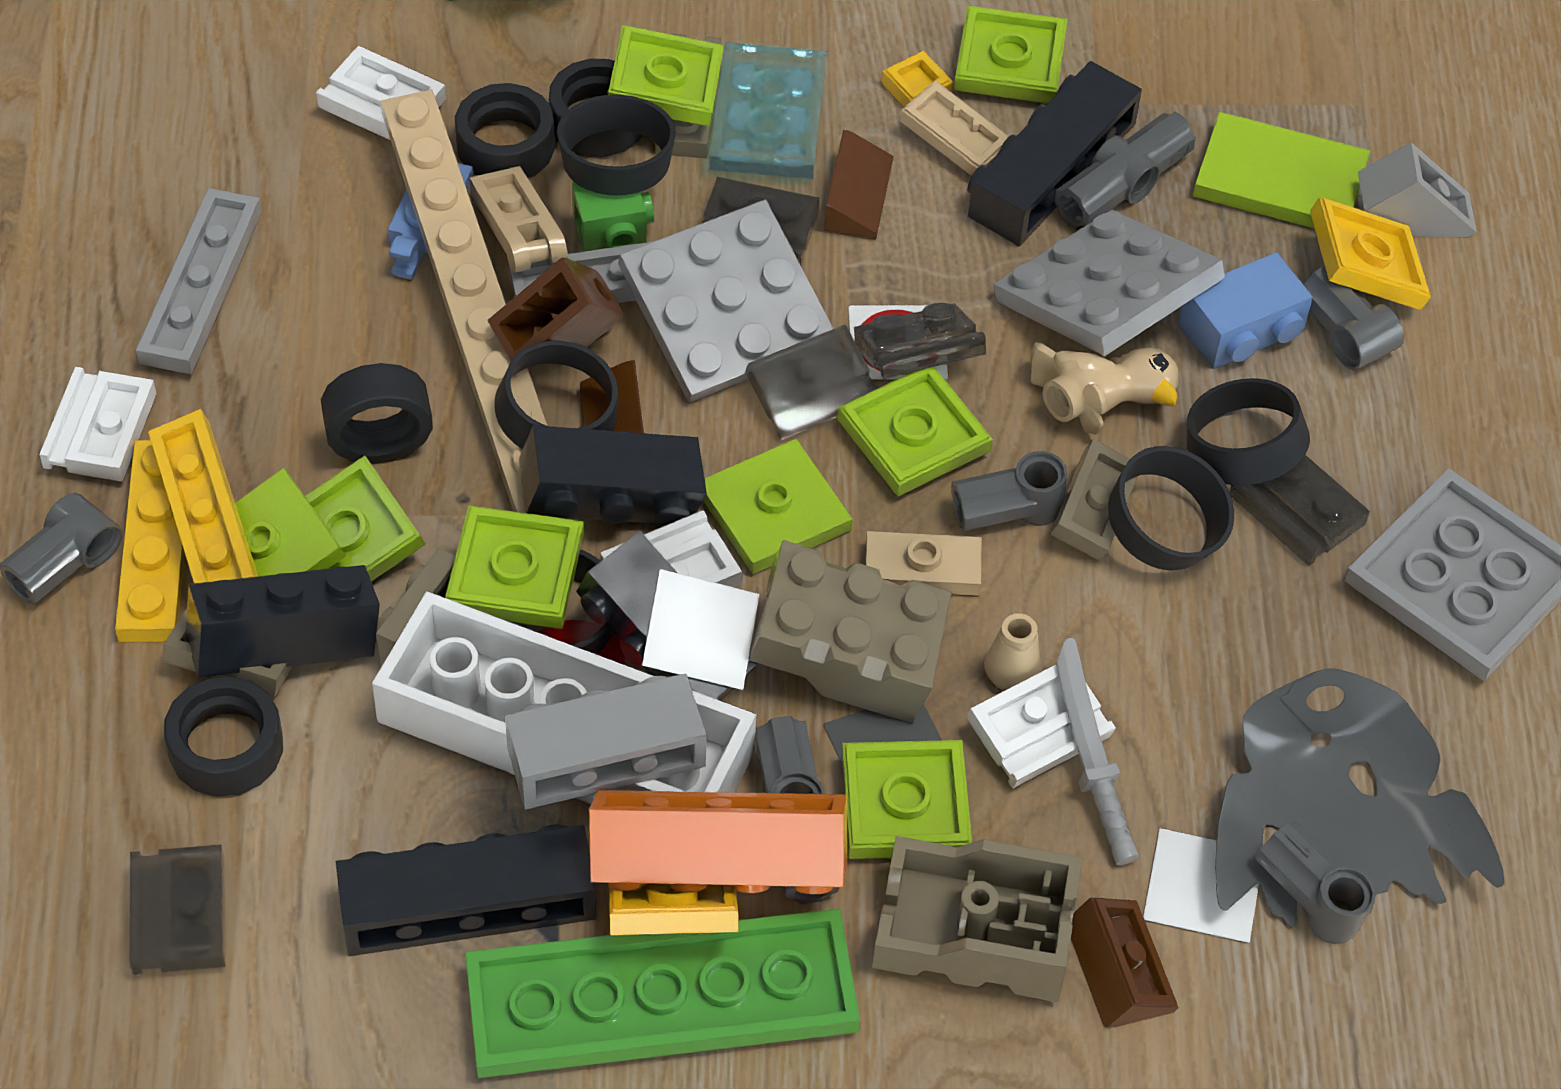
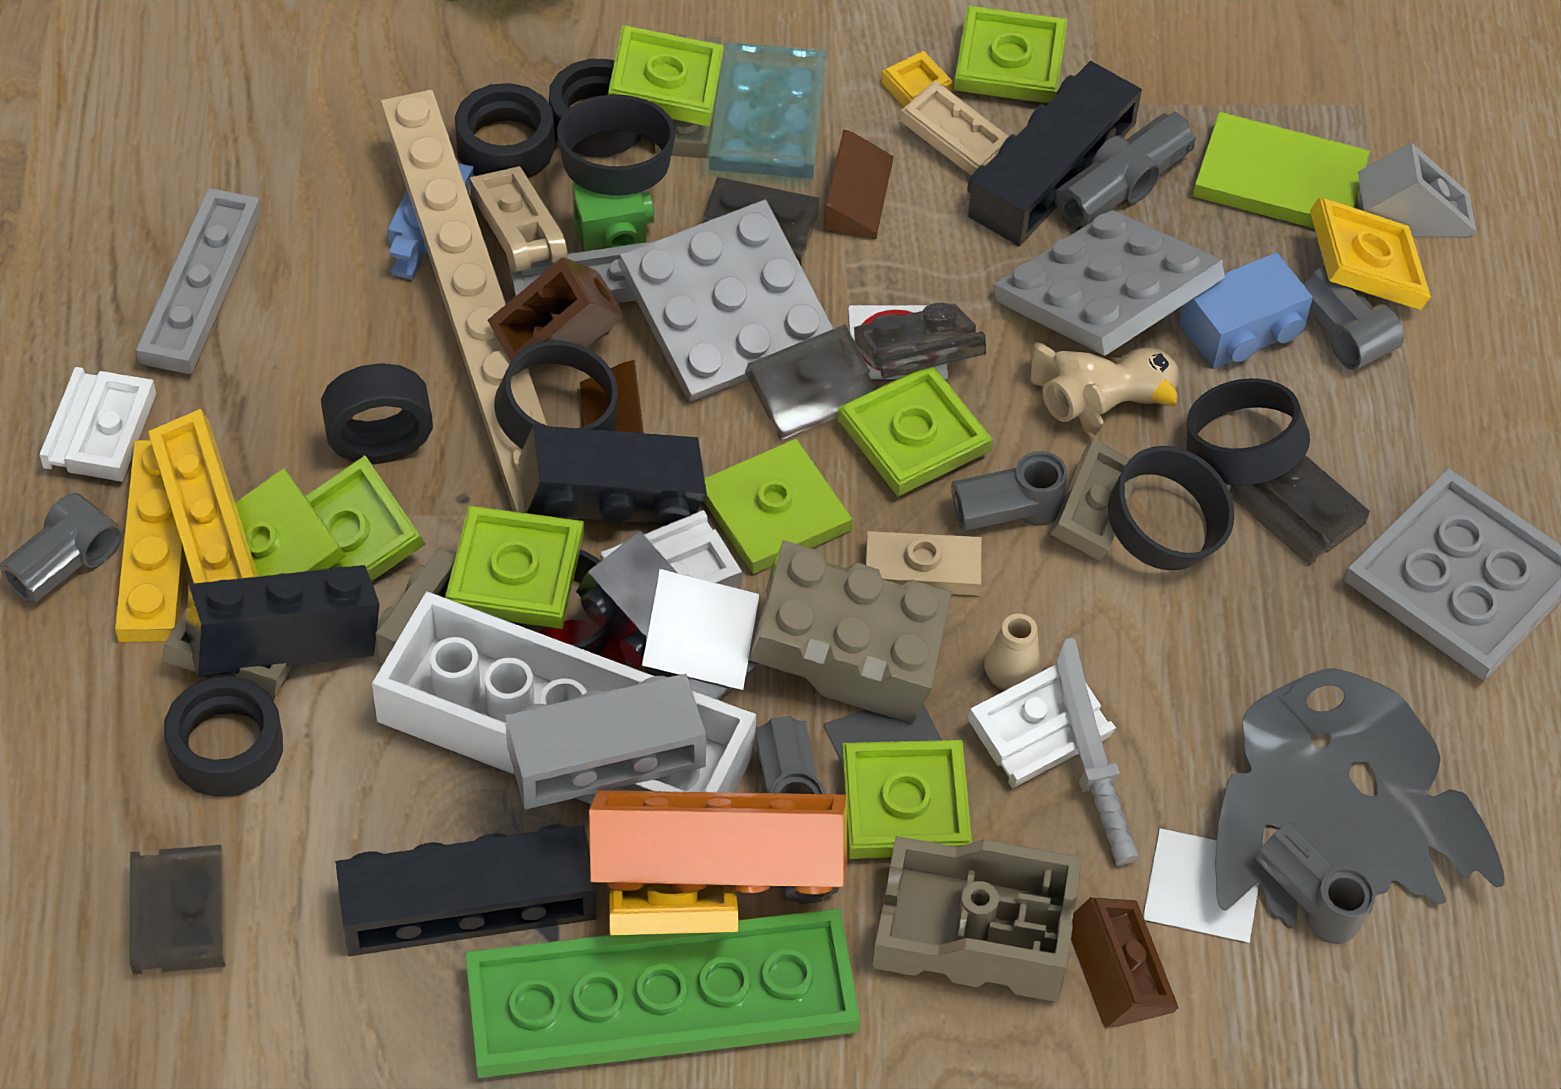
white plate [316,46,446,140] -> none

